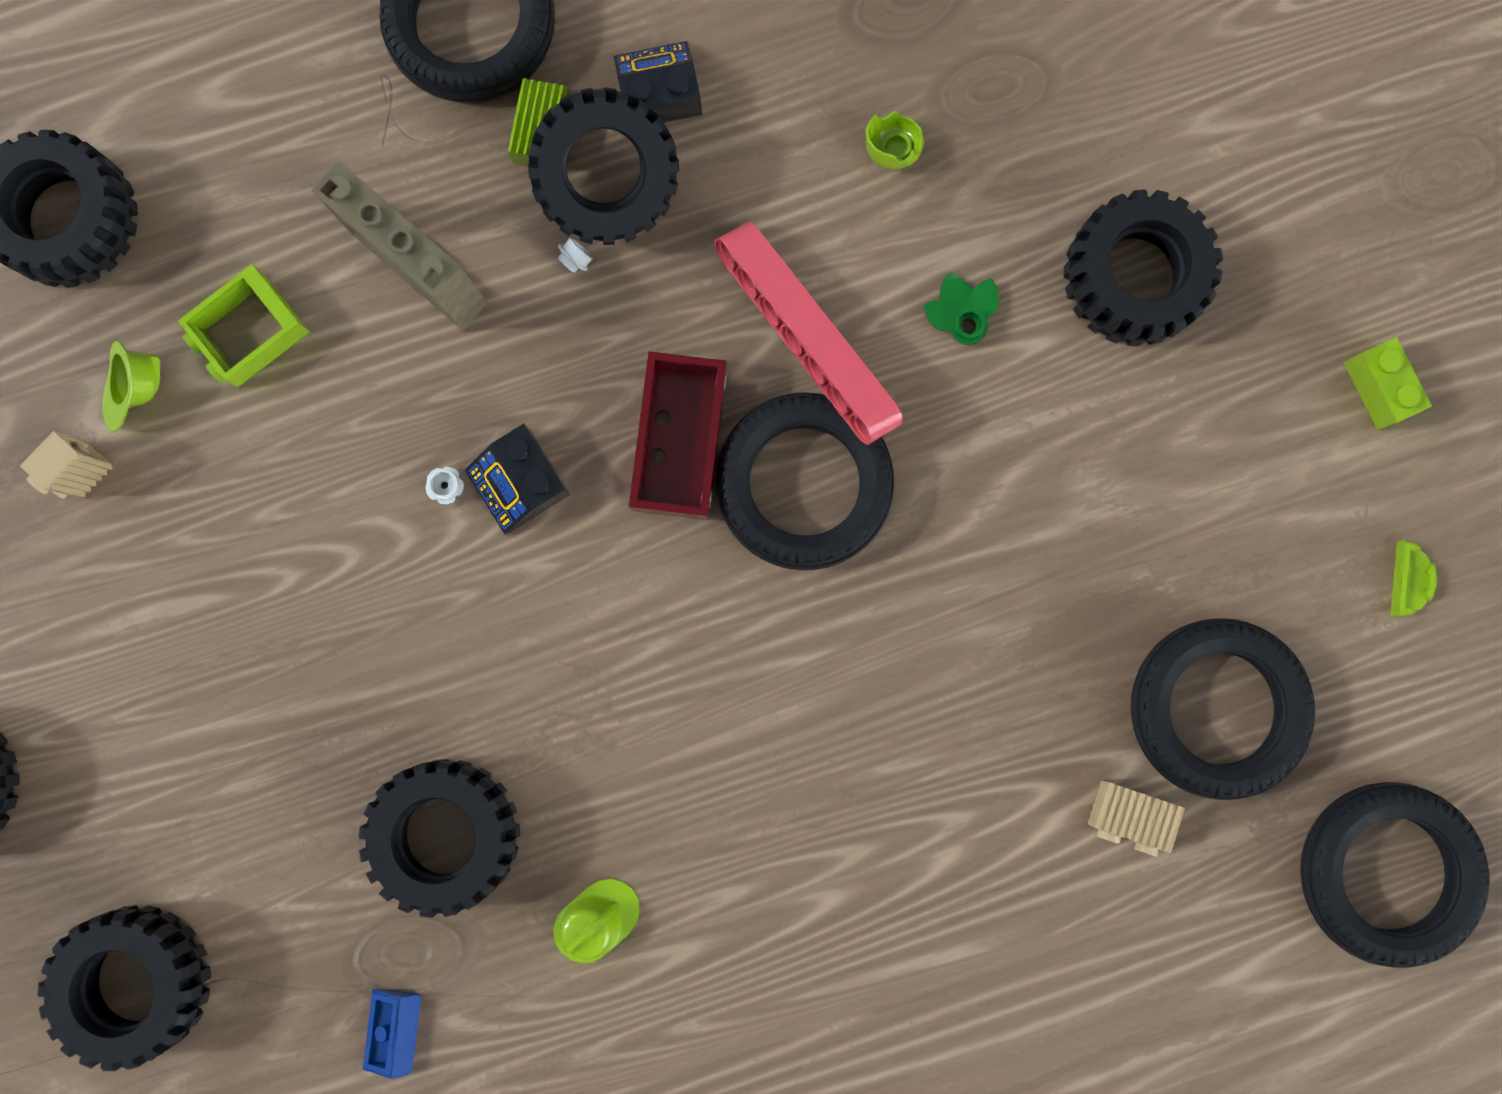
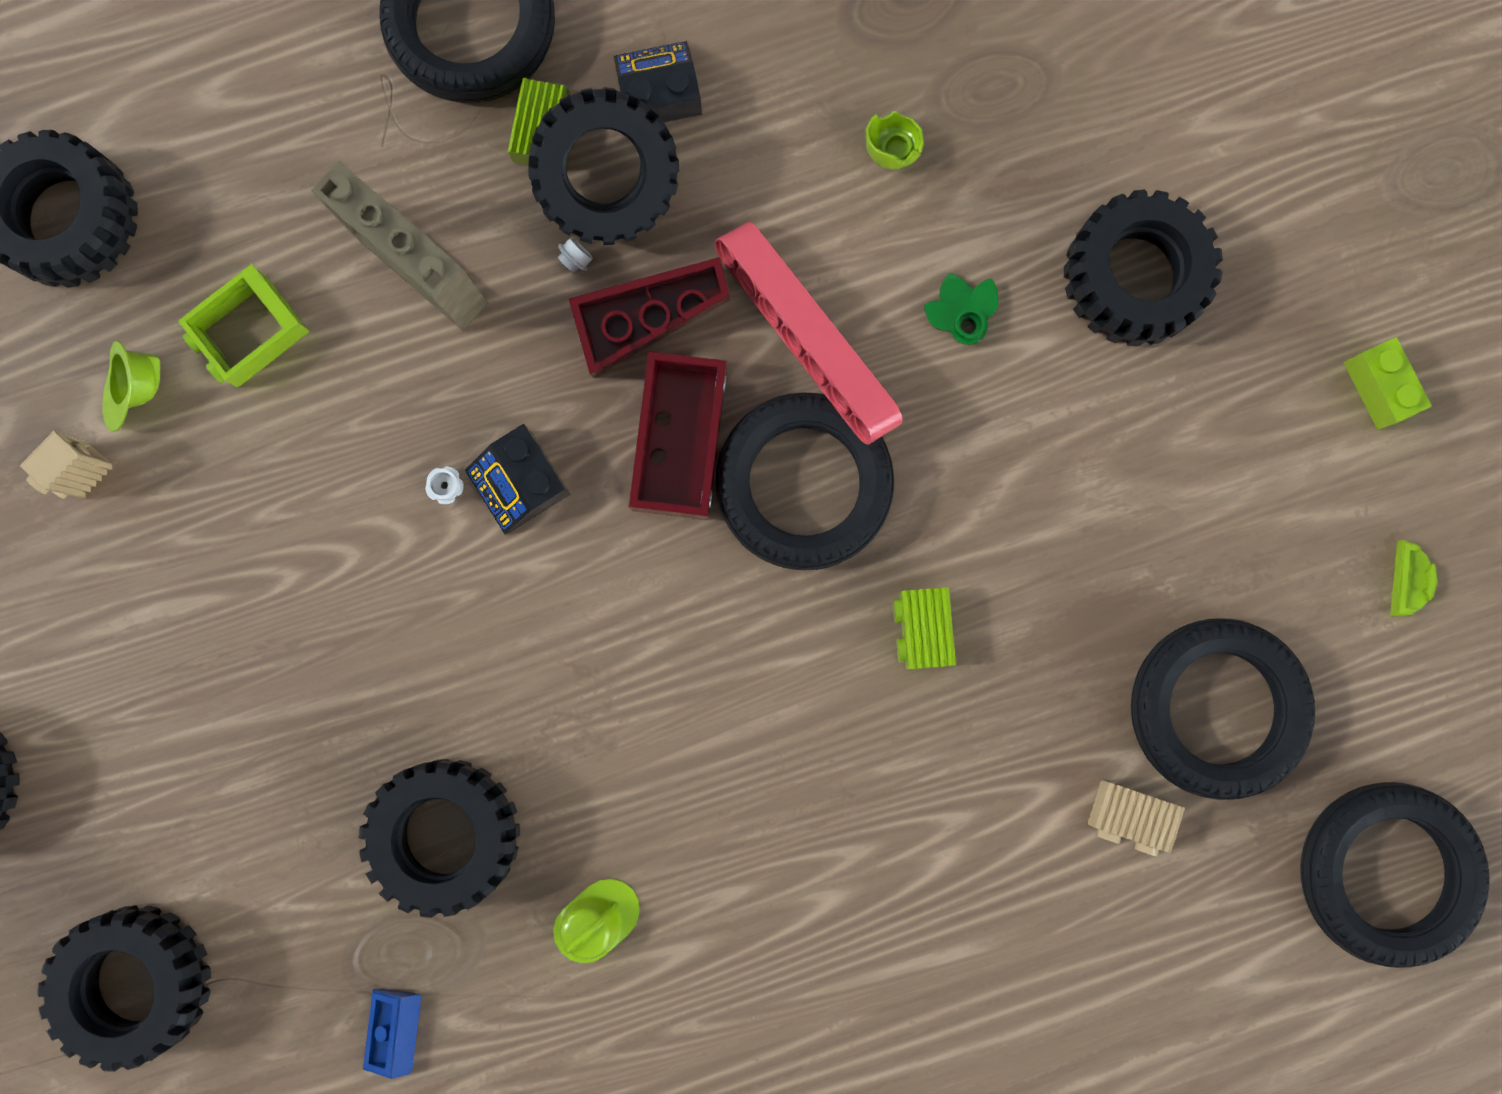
none -> dark red wedge [569,257,730,377]
none -> lime brick [893,587,956,669]

